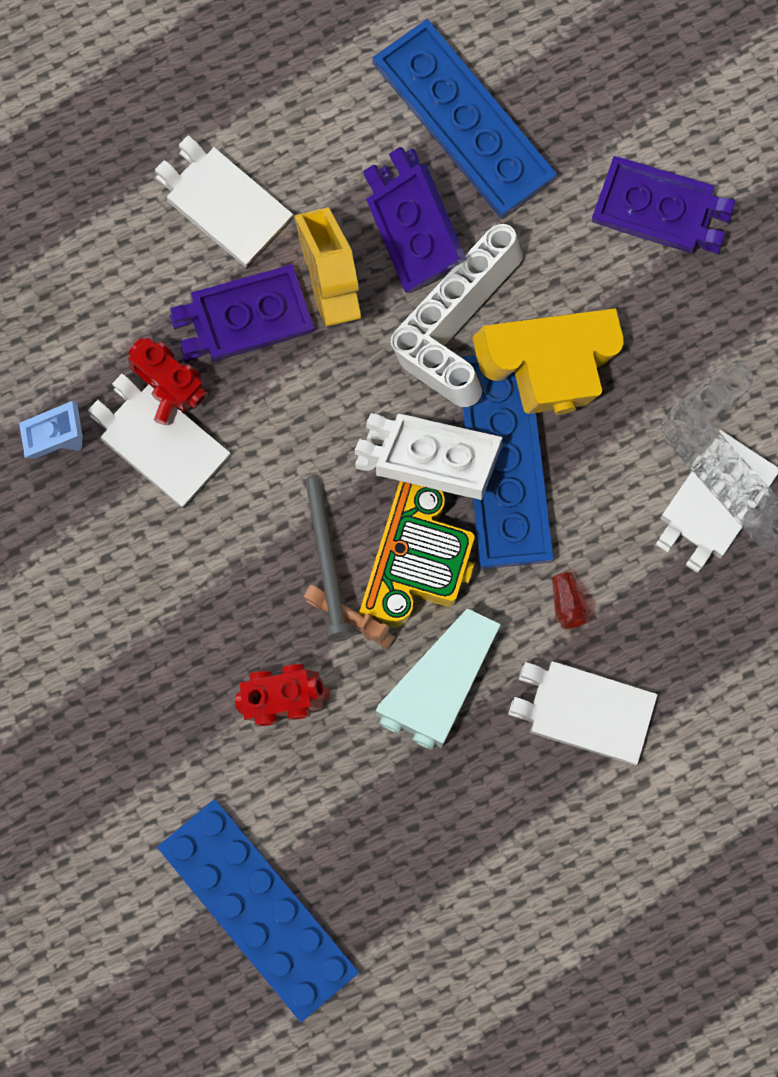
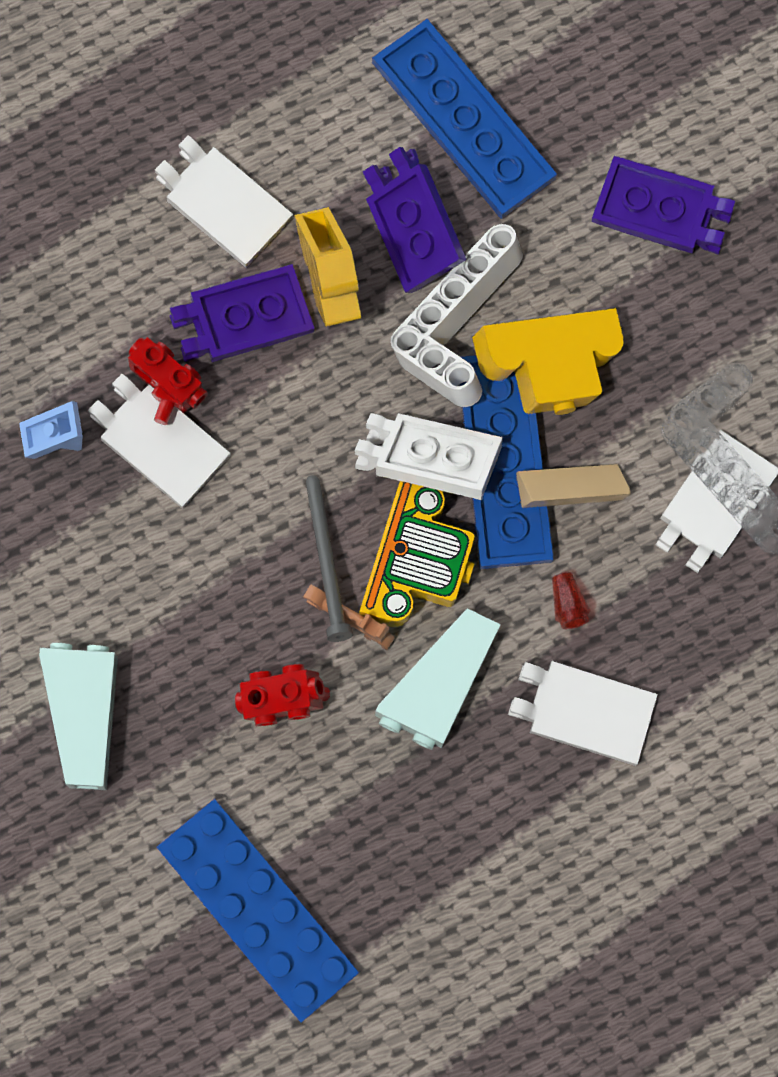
none -> light aqua slope [39,643,118,790]
none -> tan slope [516,464,631,508]

